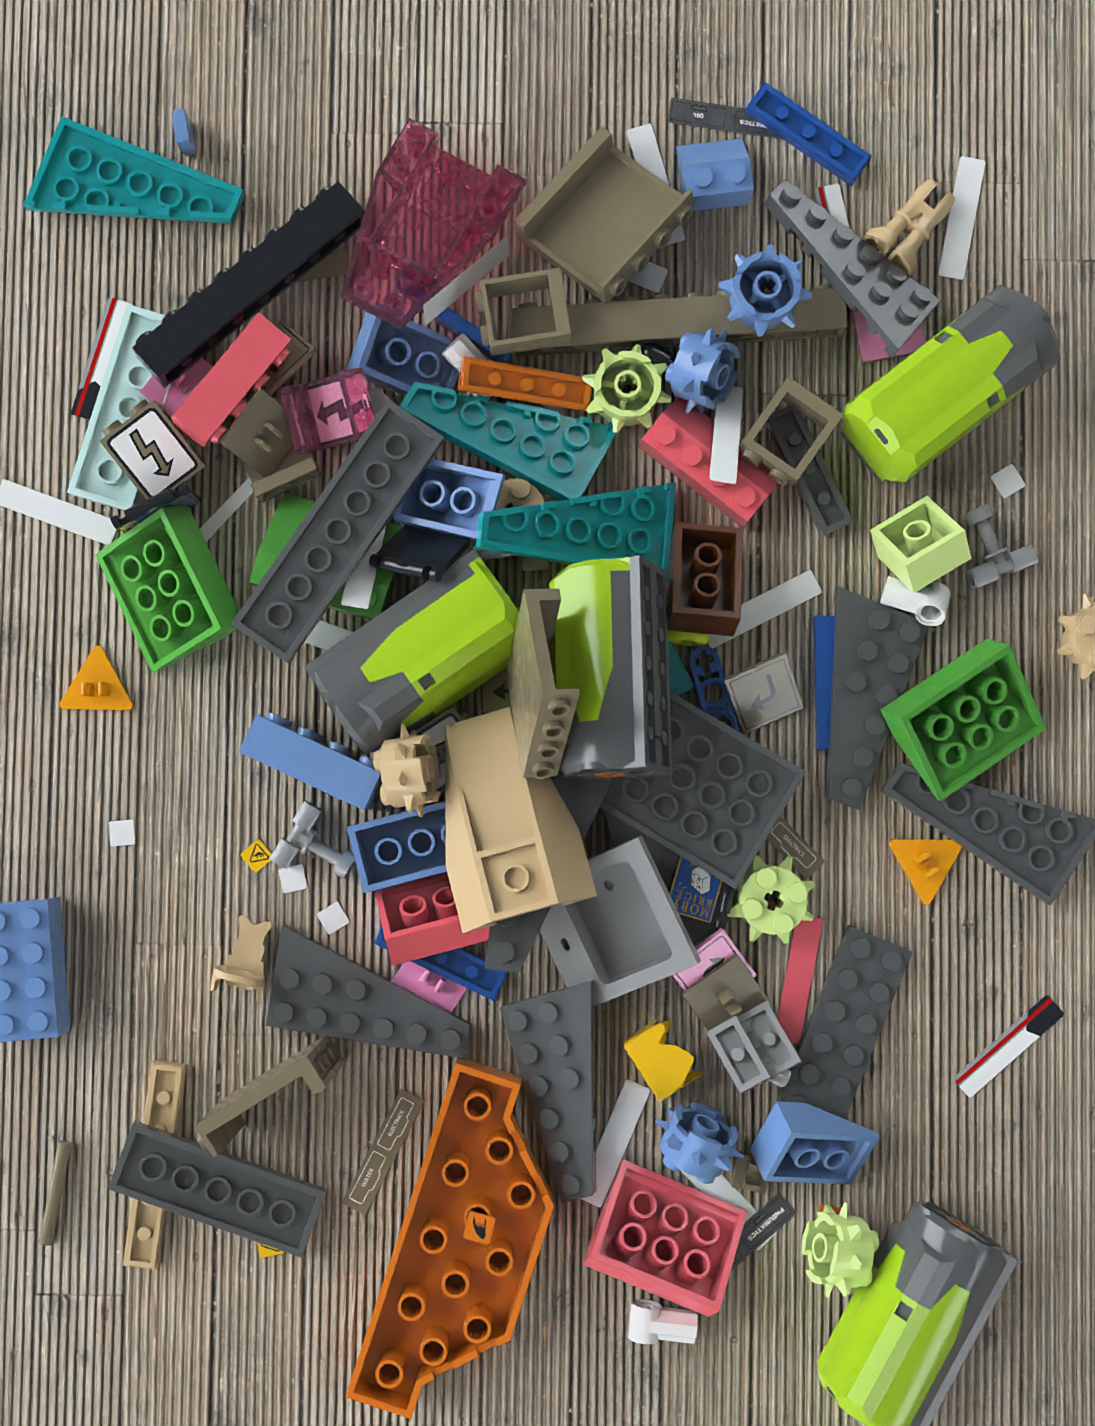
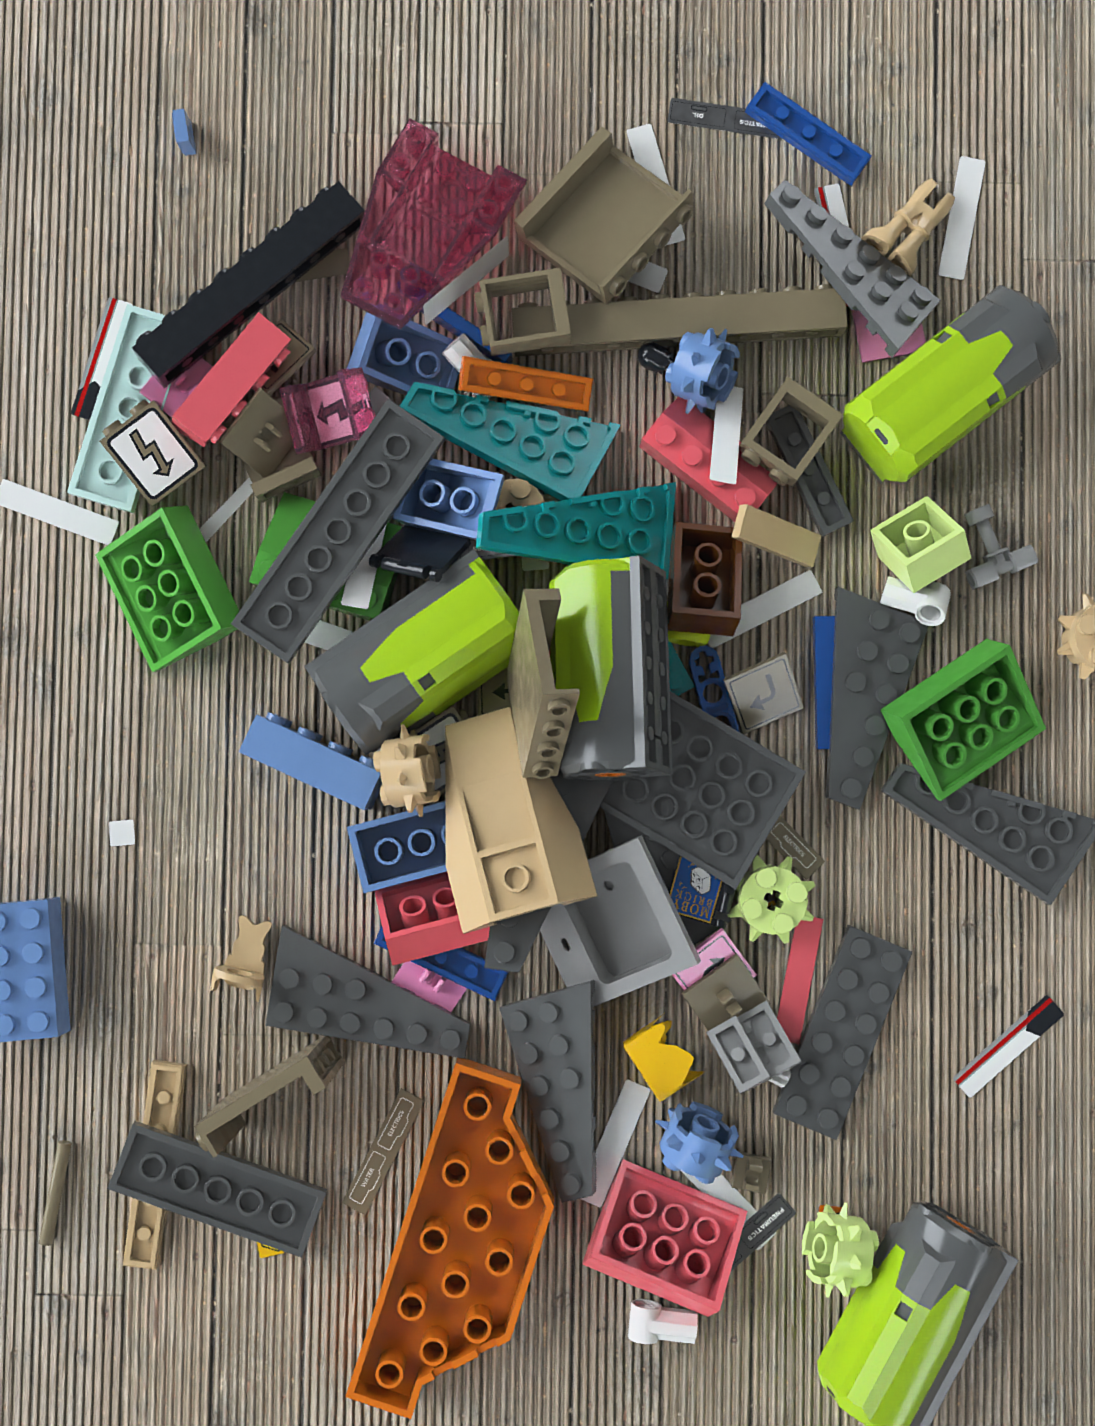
teal wing [23,116,246,224] -> none
light orange piece [59,645,134,710] -> none
black piece [110,481,202,533] -> none
yellow sticker [240,839,272,873] -> none
light grey bar [269,800,355,879] -> none
white sticker [278,864,308,894] -> none
white sticker [317,901,350,935] -> none
orange sticker [463,1211,496,1245] -> none
yellowish green brick [582,344,672,433] -> none
medium blue slope [676,139,754,211] -> none
medium blue brick [718,244,812,337] -> none
medium blue slope [750,1101,880,1184] -> none
light orange piece [889,839,962,905] -> none
white sticker [991,464,1025,498] -> none
none -> tan tile [732,504,822,567]

